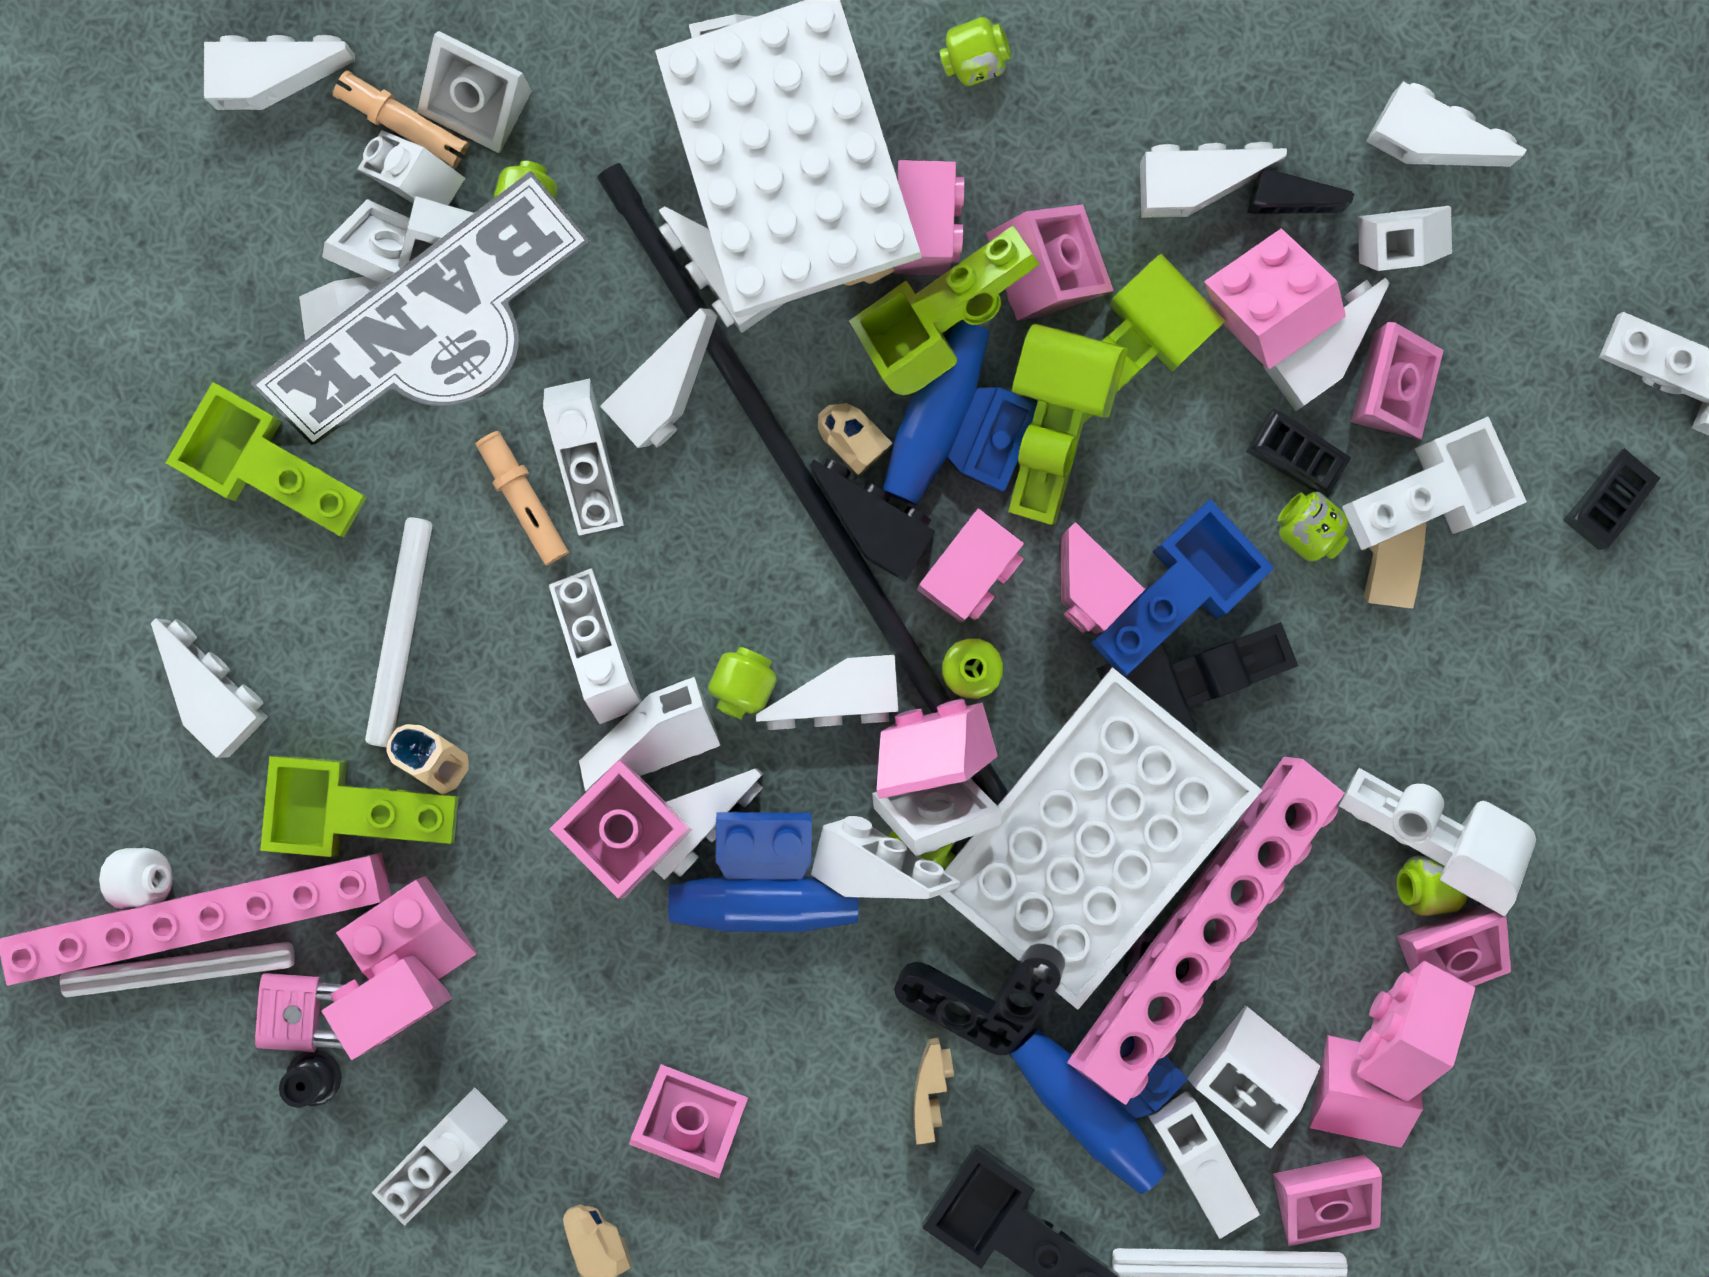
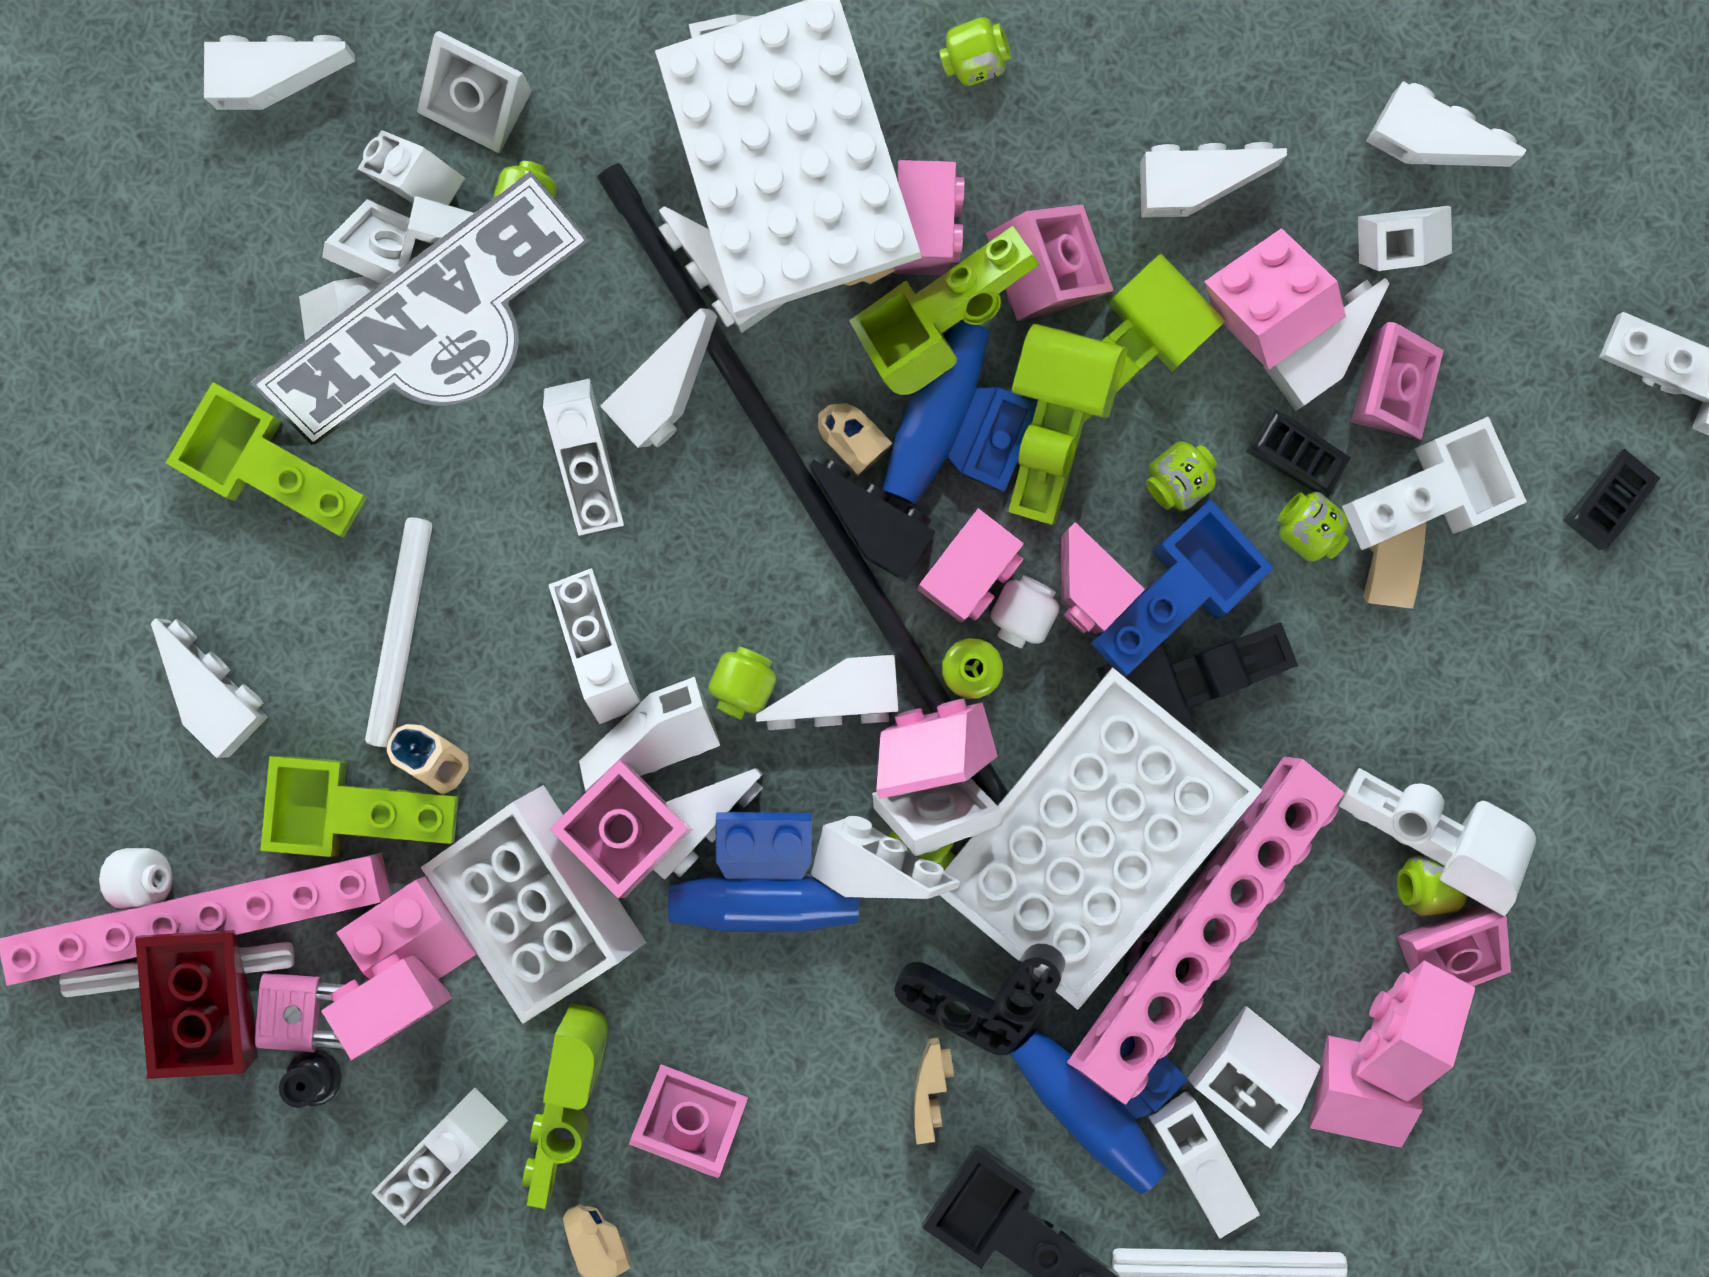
light nougat pin [333,70,469,169] -> none
light nougat pin [475,431,569,566] -> none
black slope [1247,168,1354,214] -> none
bright pink slope [1273,1155,1382,1247] -> none
none -> dark red slope [135,930,258,1079]
none -> white slope [421,785,647,1024]
none -> lime plate [522,1003,609,1209]
none -> white head [991,575,1060,648]
none -> lime head [1145,441,1217,511]

